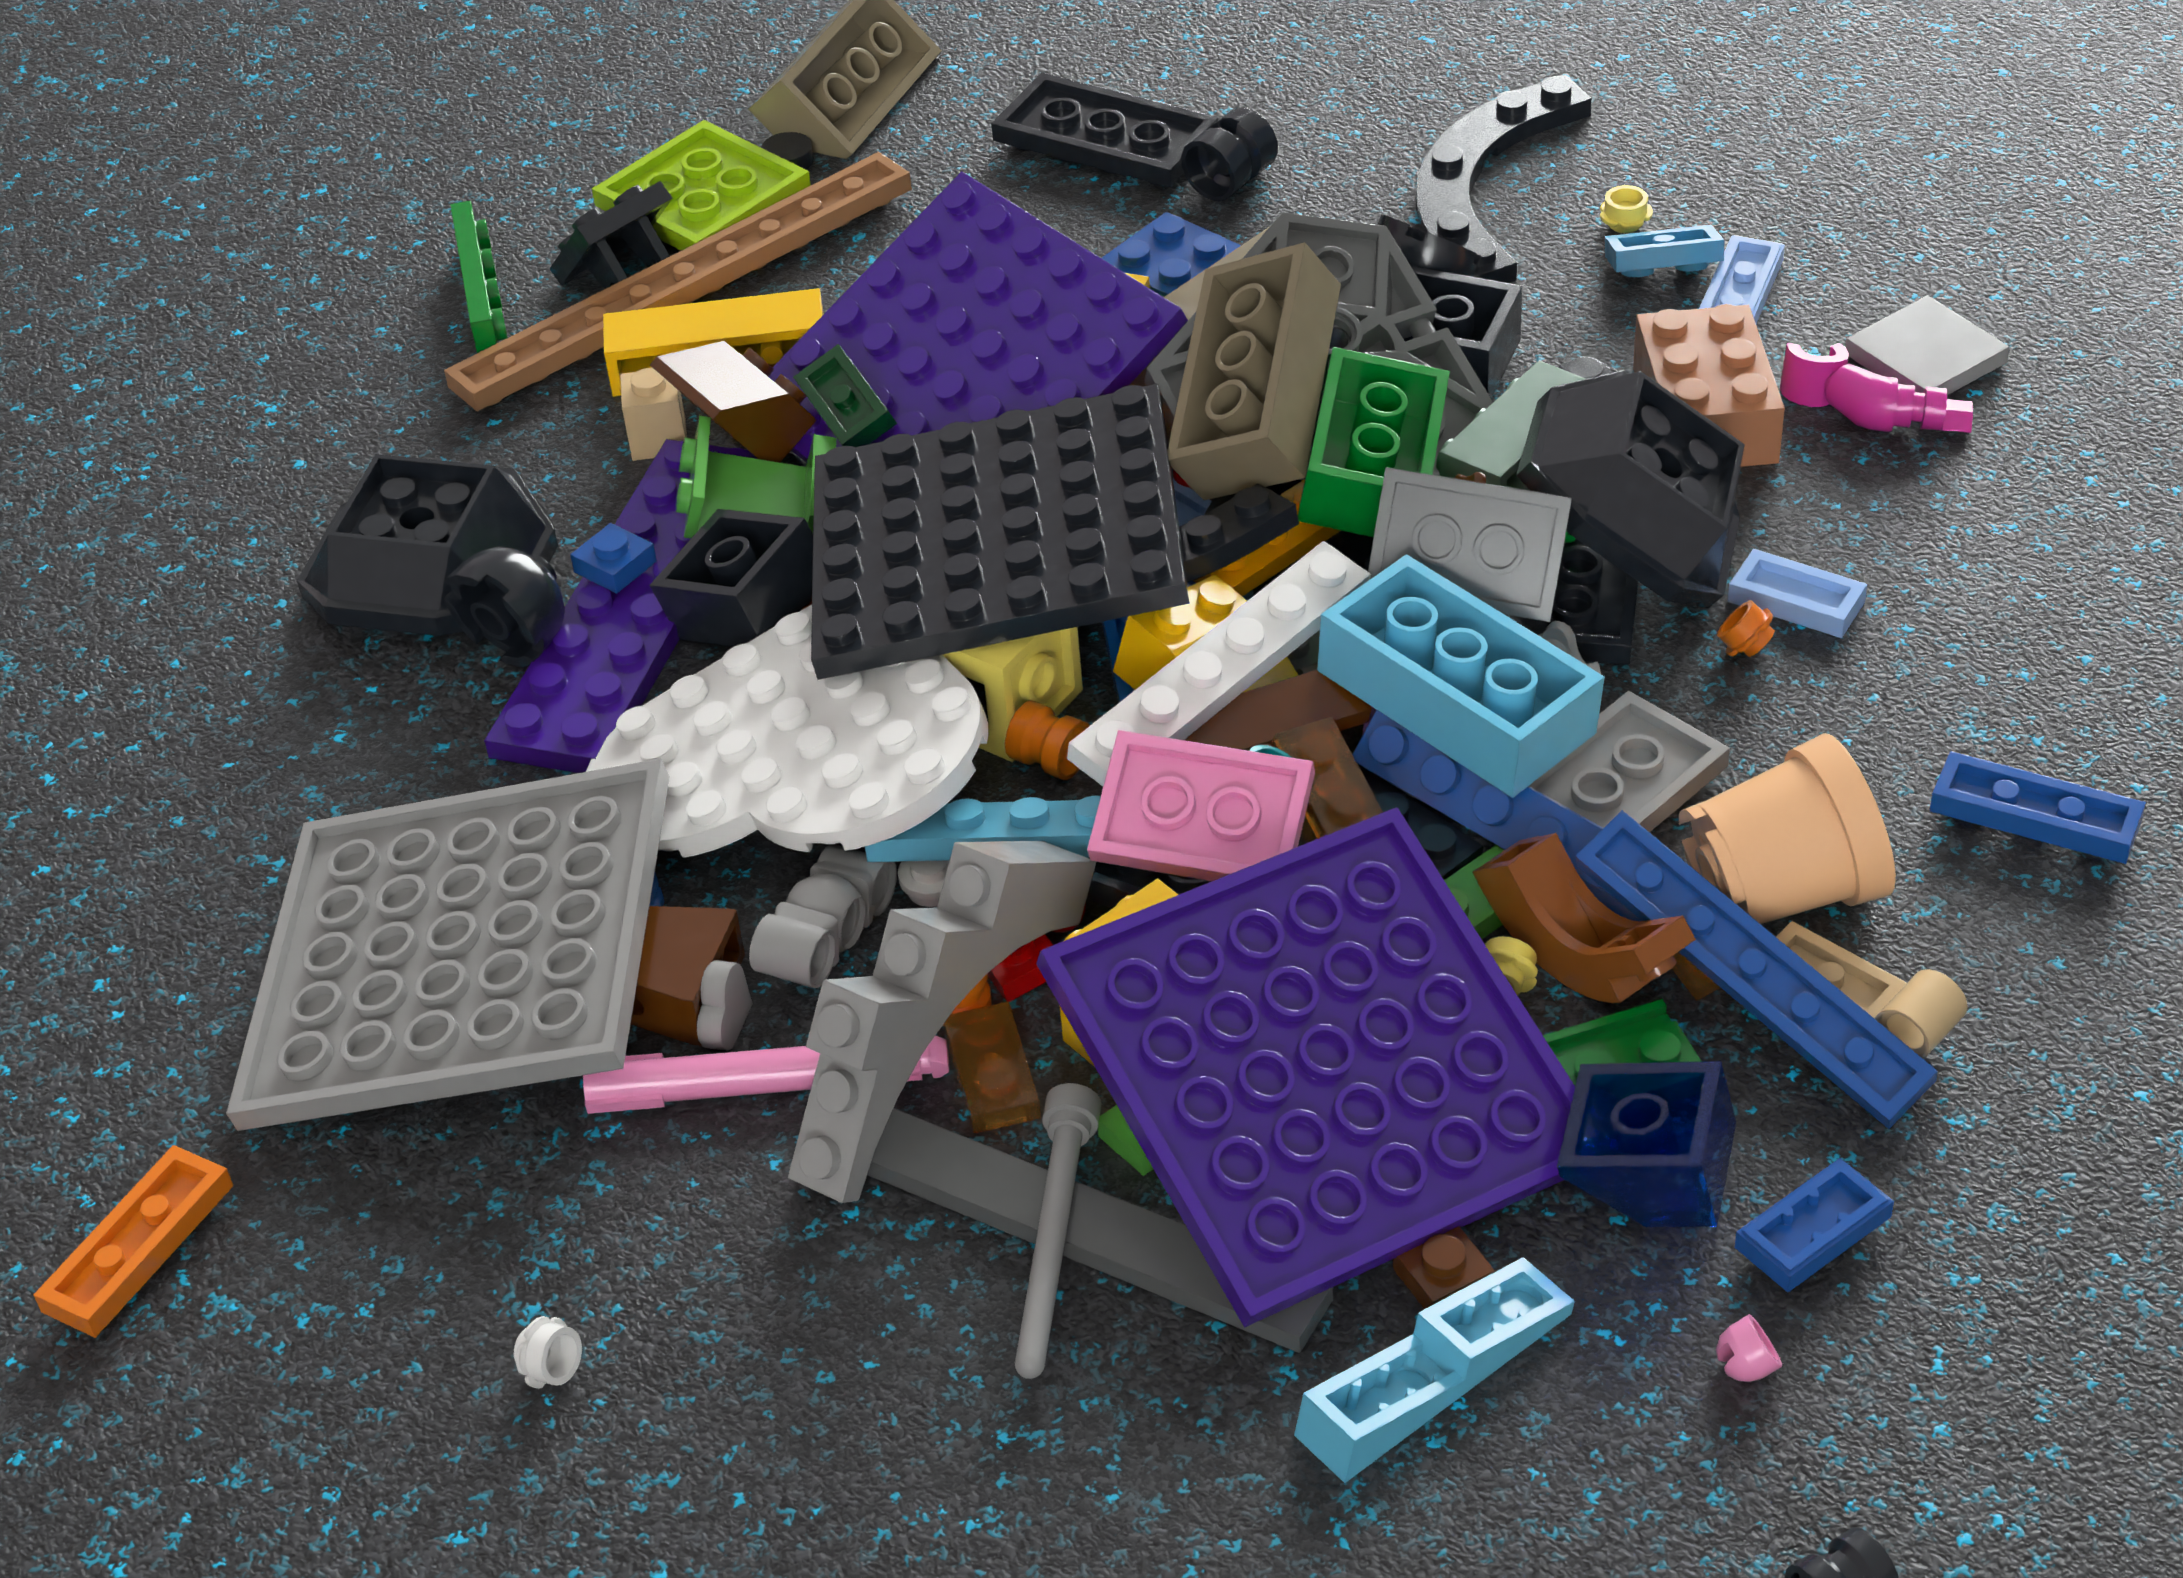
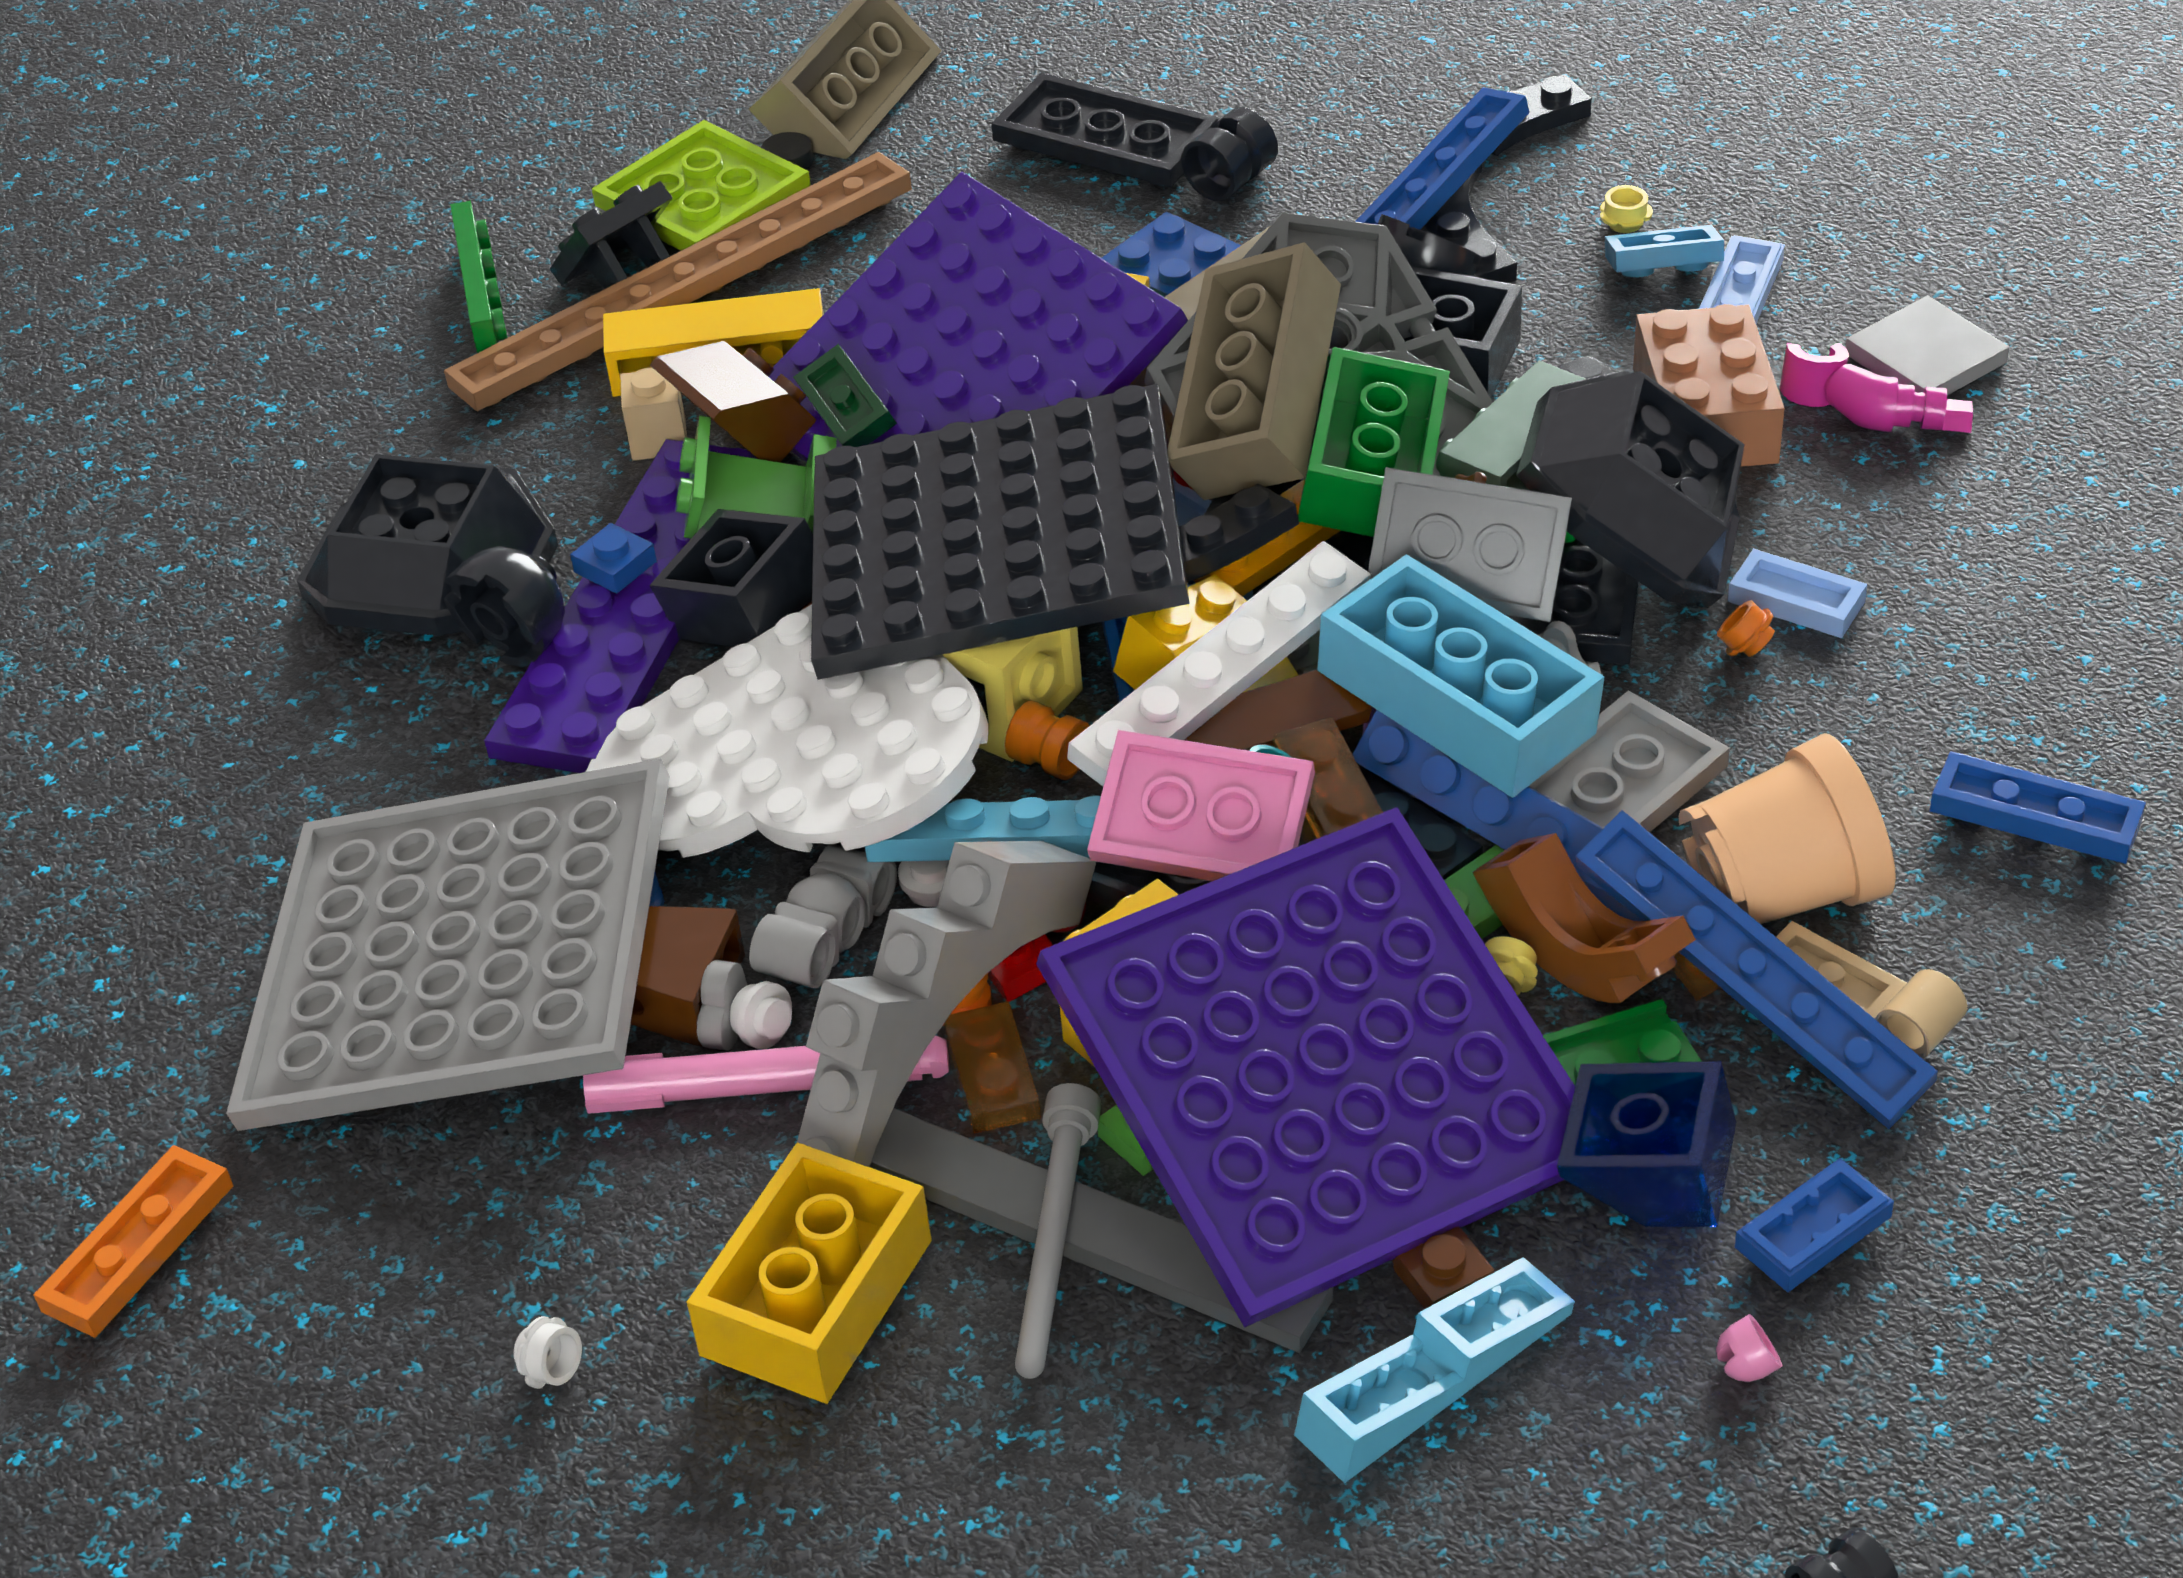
none -> yellow brick [687,1142,932,1404]
none -> white plate [730,981,792,1049]
none -> blue plate [1355,87,1530,230]

